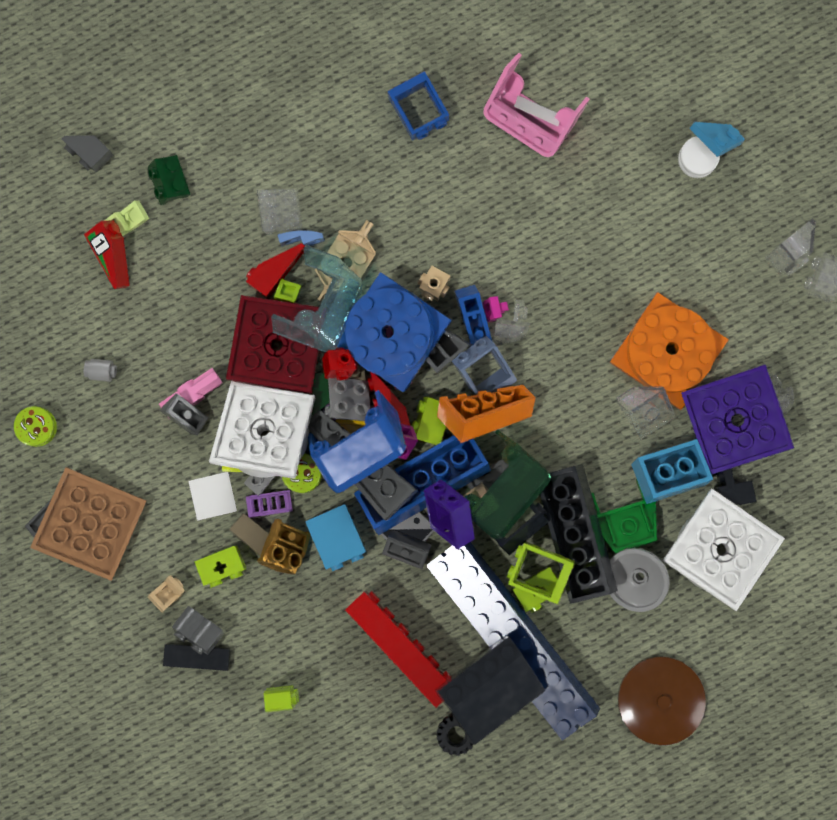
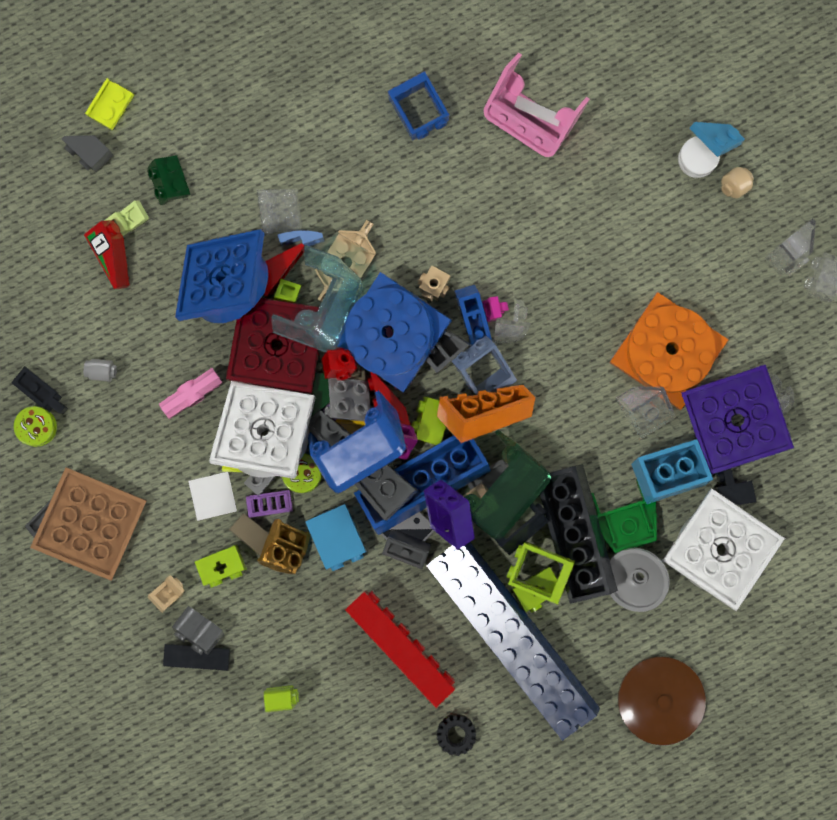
dark grey slope [160,393,209,435] -> none
black slope [435,636,545,745] -> none
none -> black hinge [11,366,68,415]
none -> neon yellow plate [85,78,134,130]
none -> blue piece [175,229,268,323]
none -> tan head [721,167,754,199]

